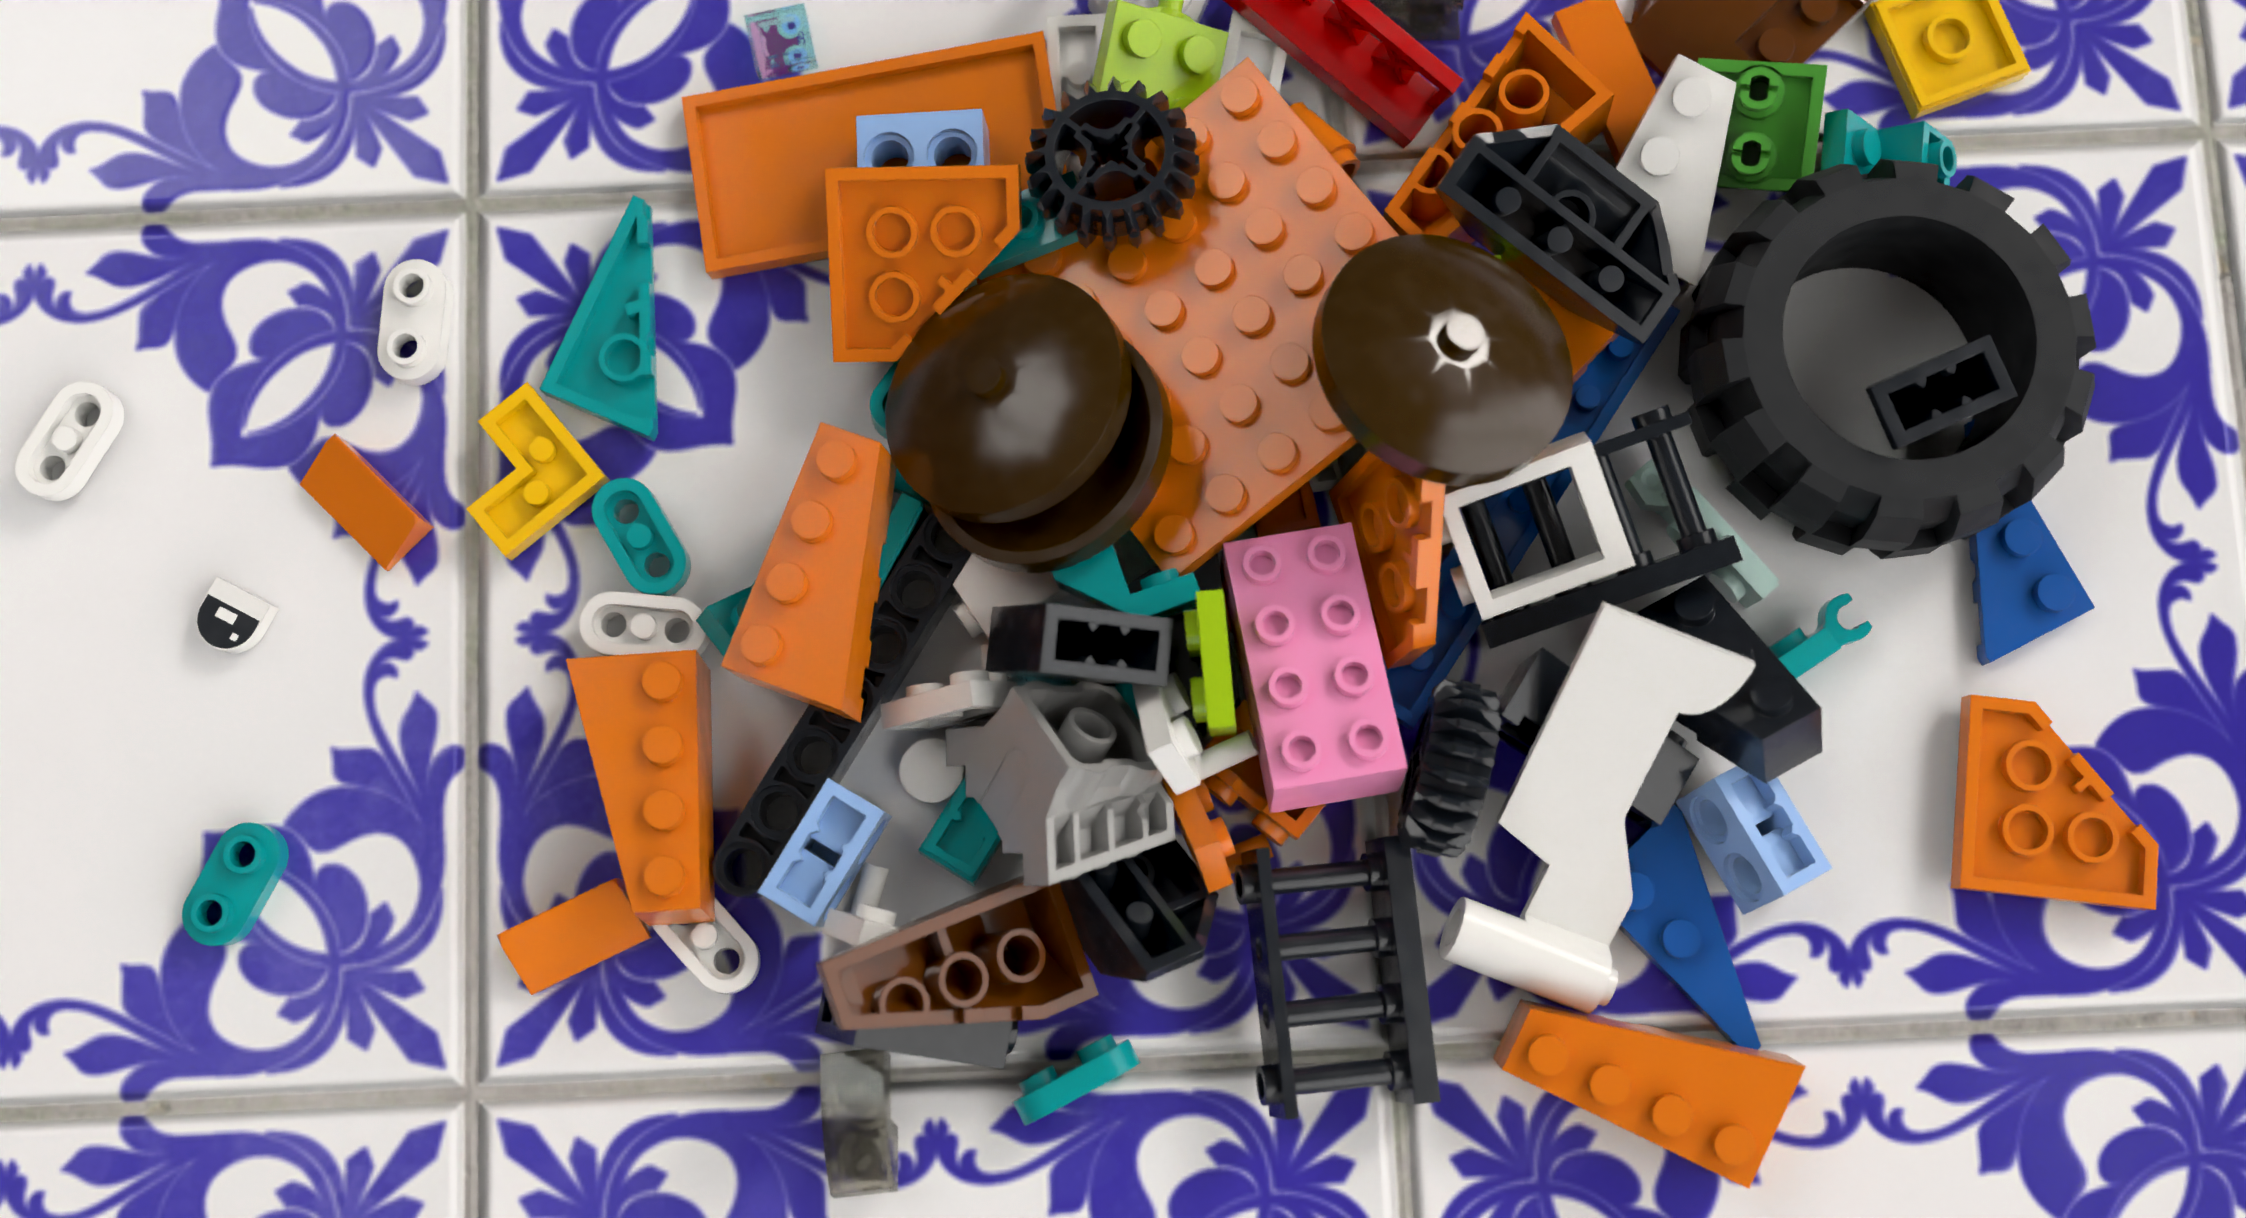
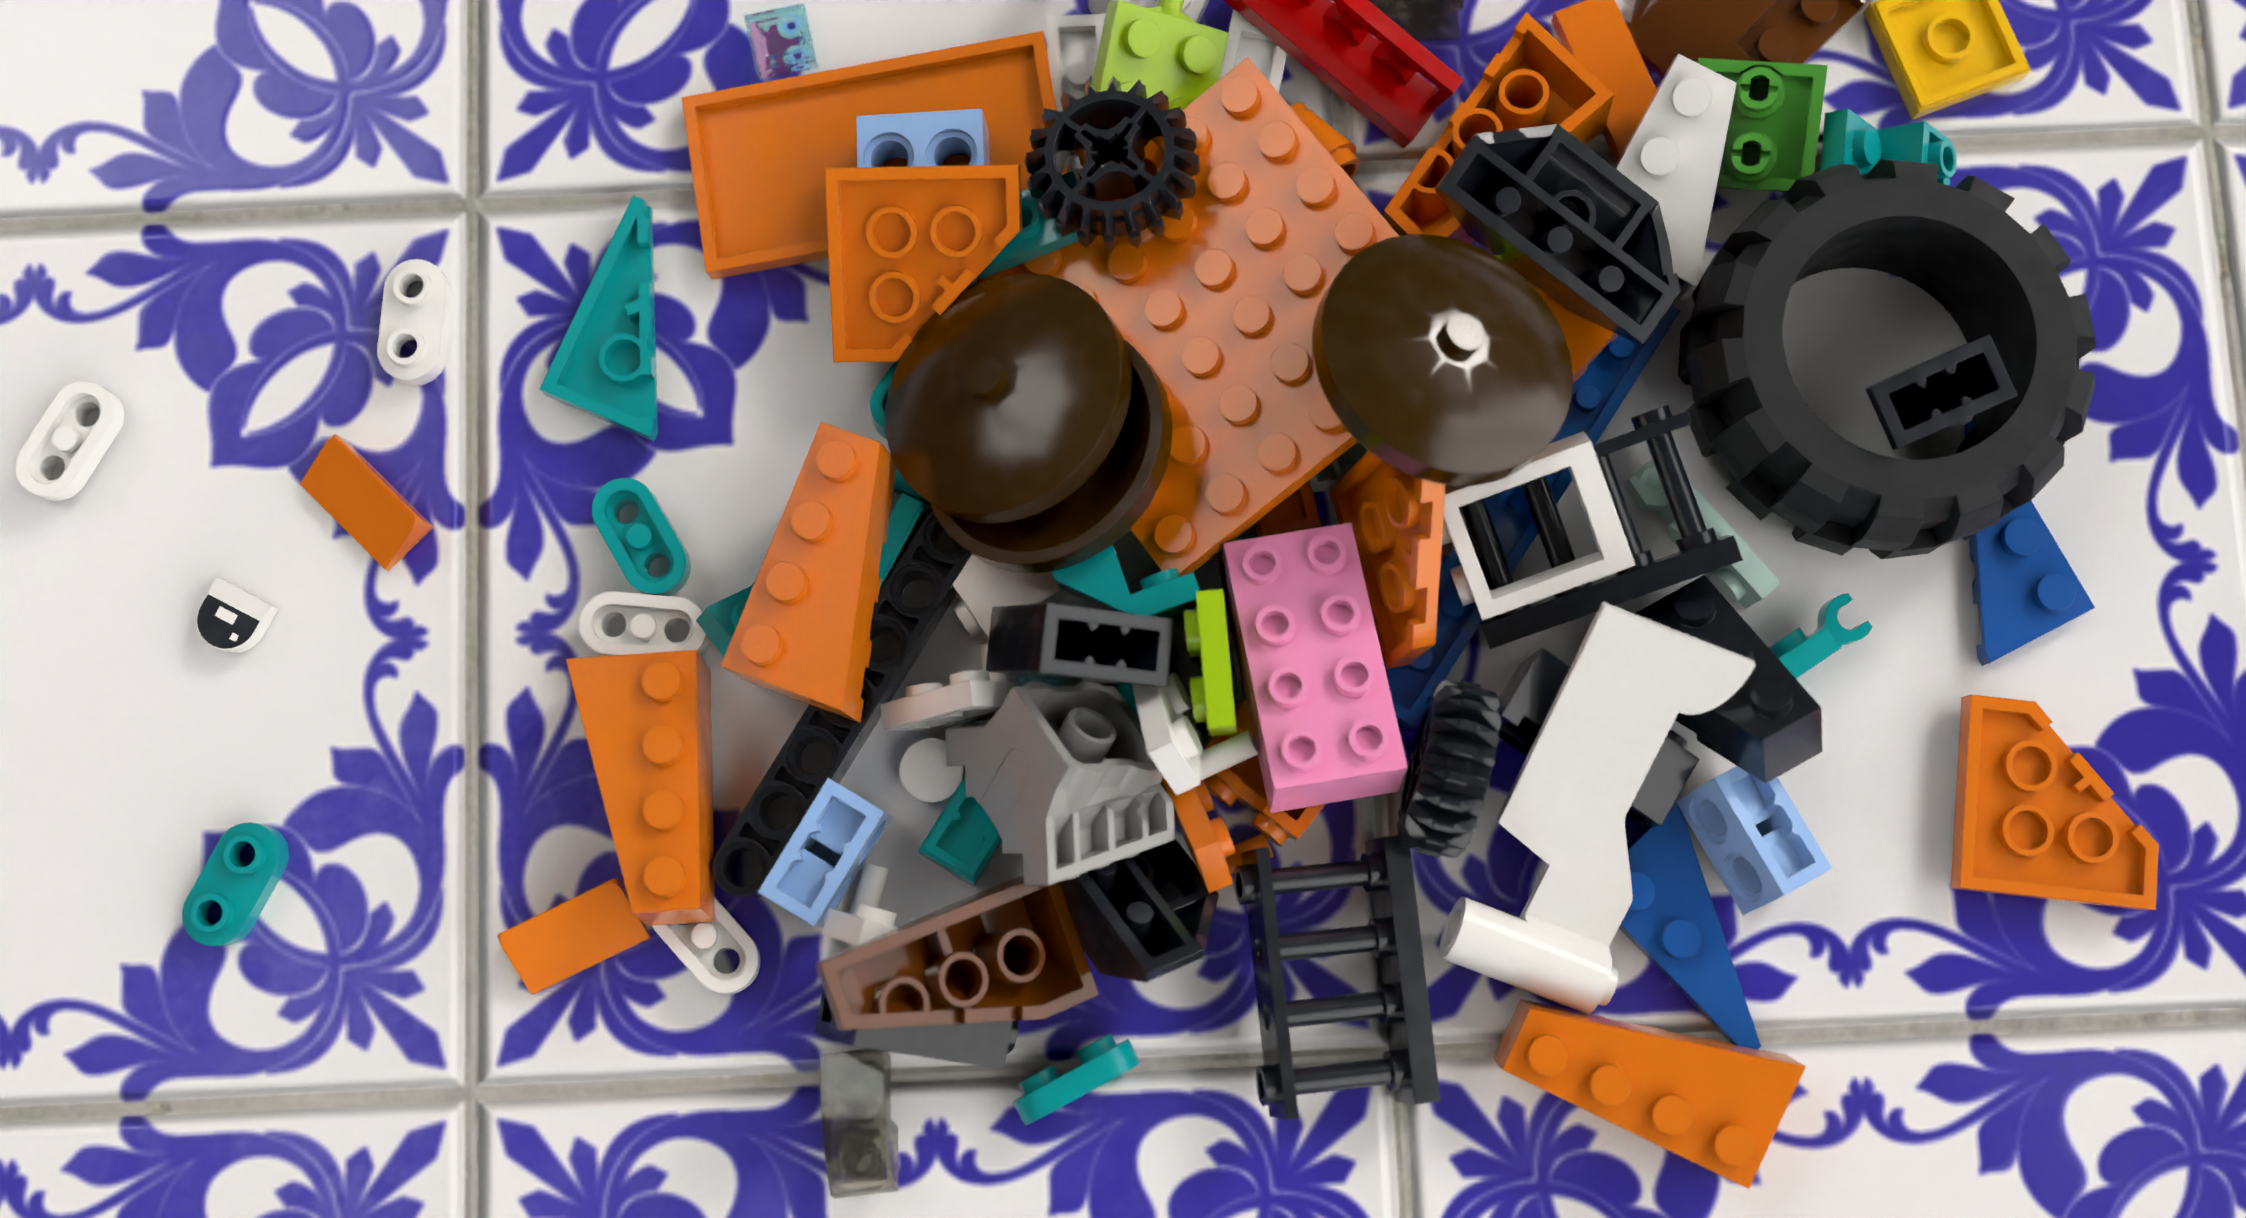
yellow plate [466,382,610,561] -> none

